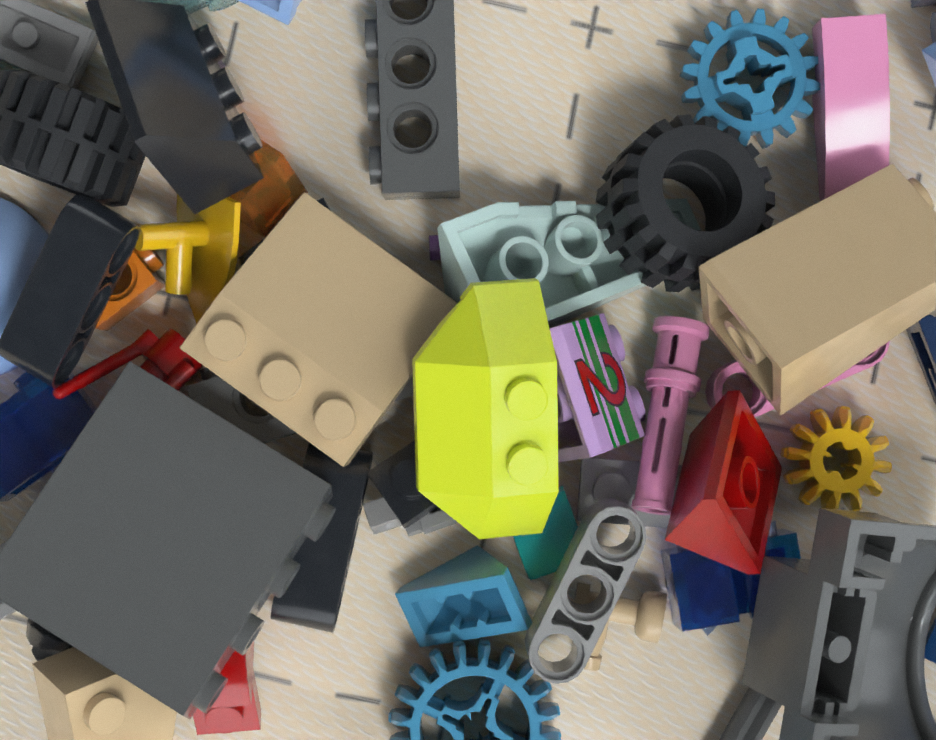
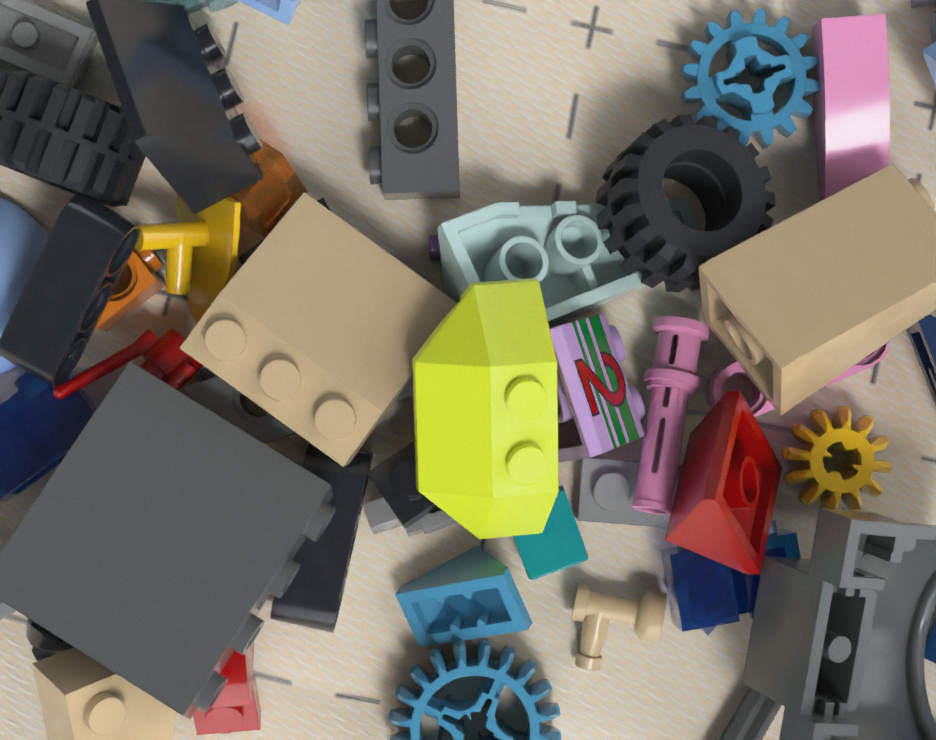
light grey beam [525,498,647,684] -> none

